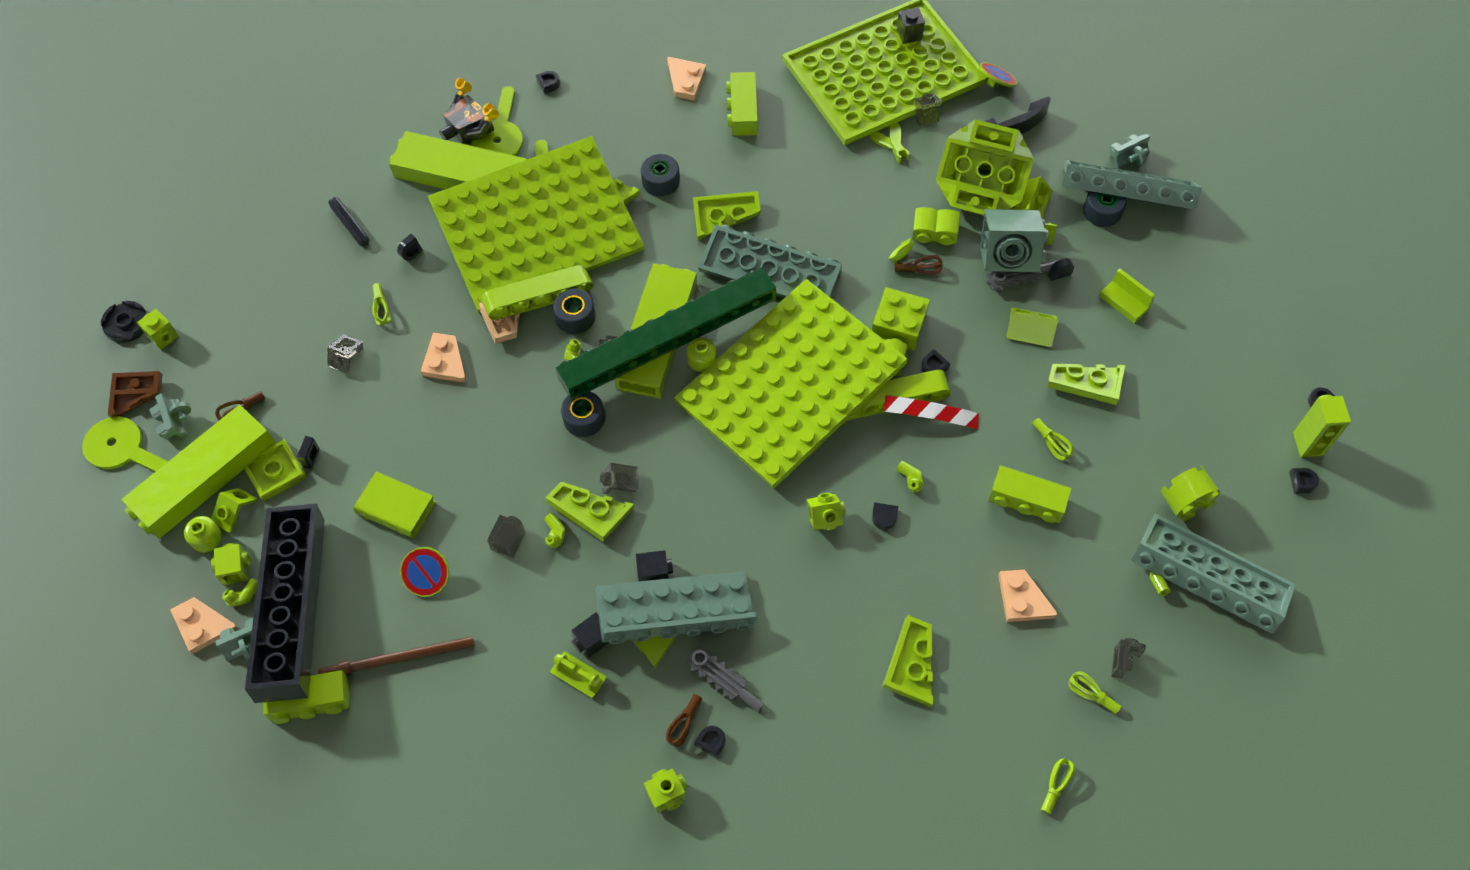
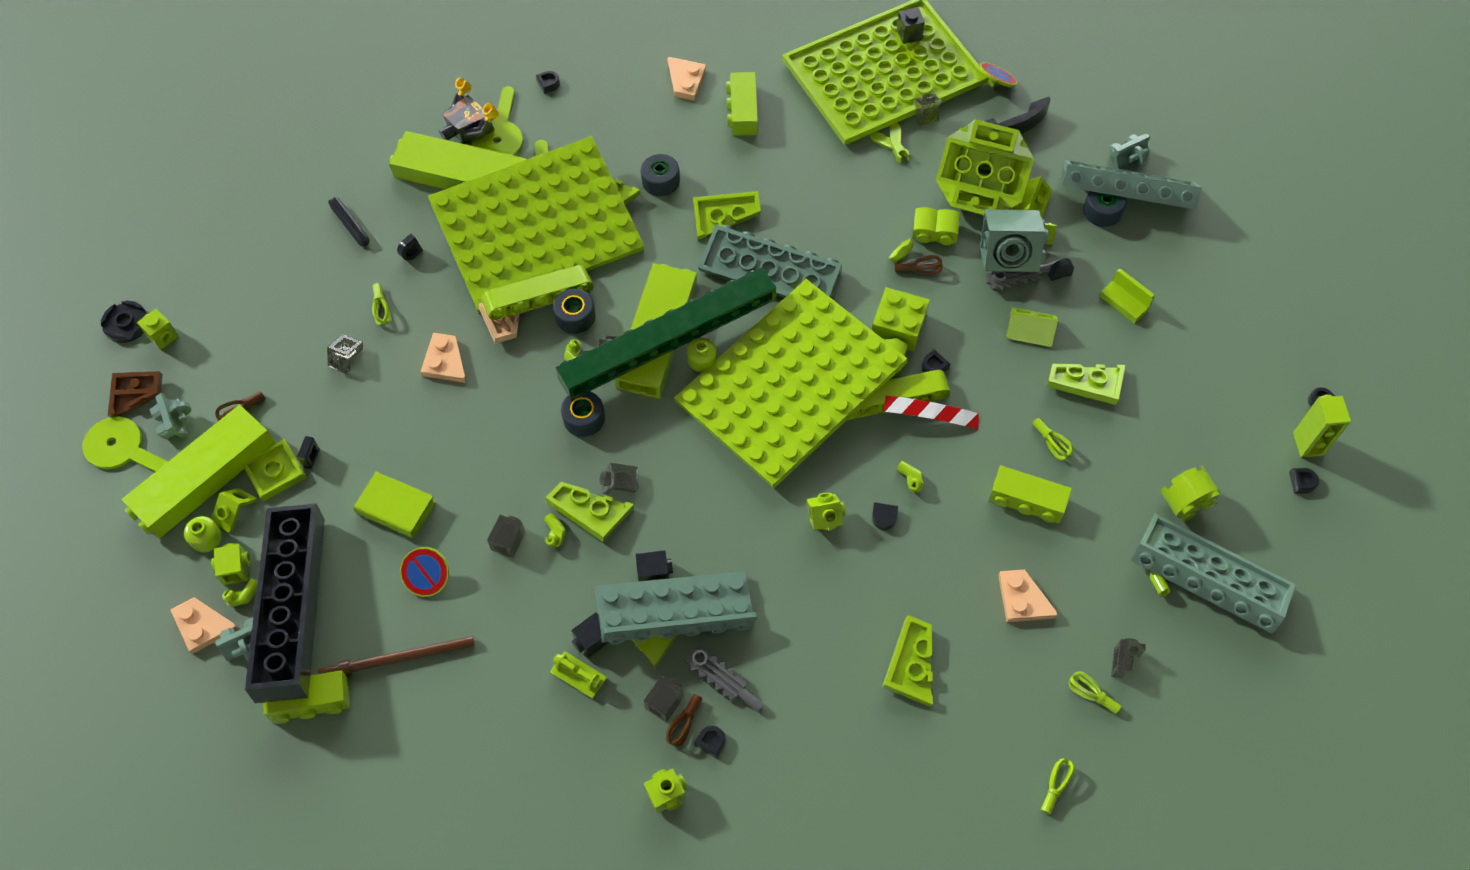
none -> clear smoke brick [643,675,684,723]

